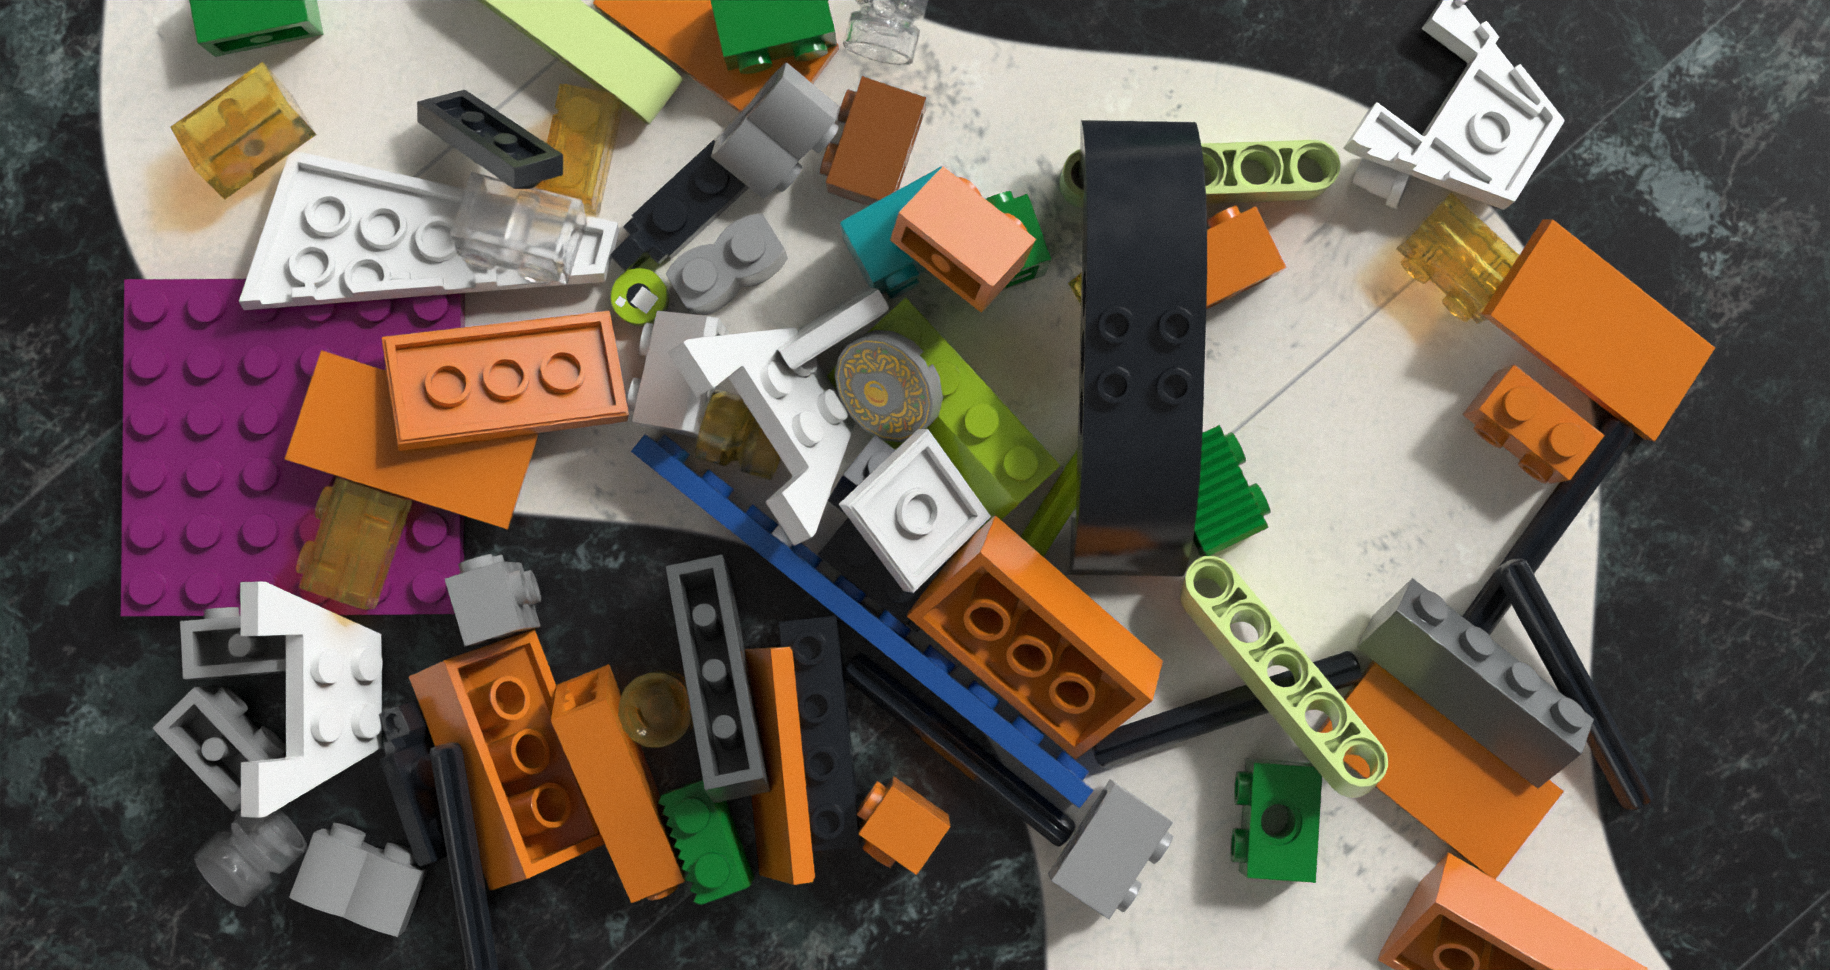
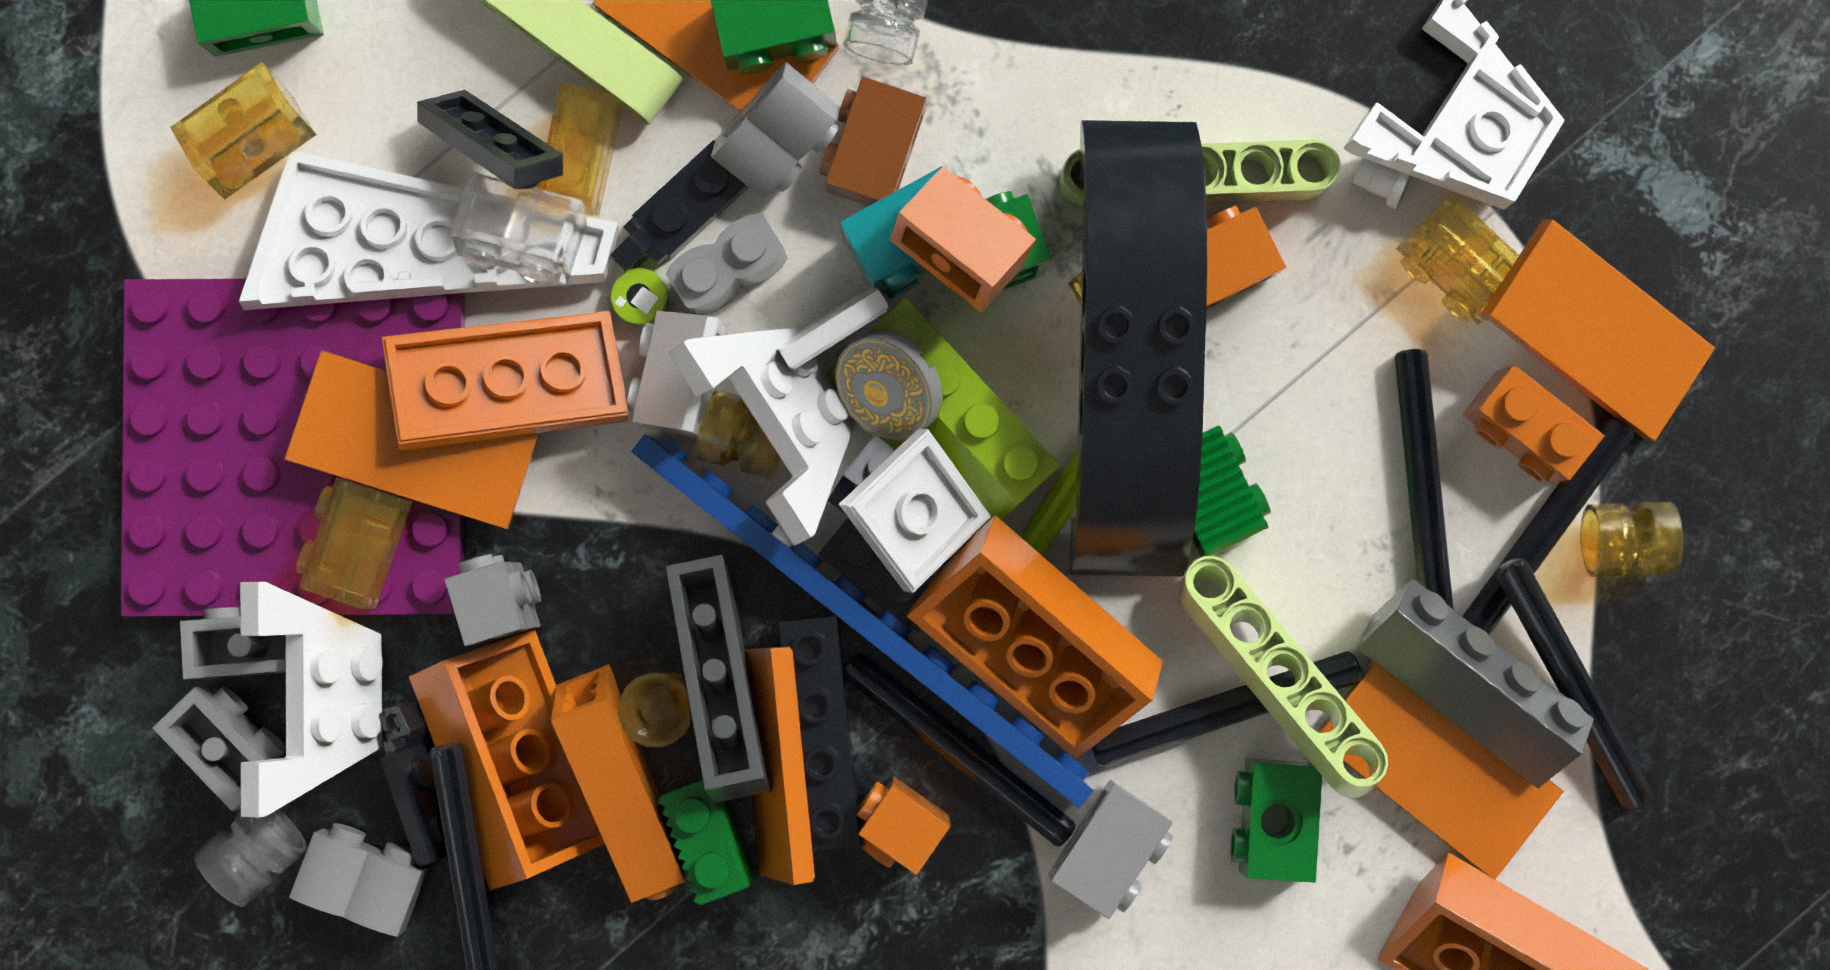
none -> black axle [1395,349,1454,610]
none -> clear yellow wheel [1580,501,1683,577]

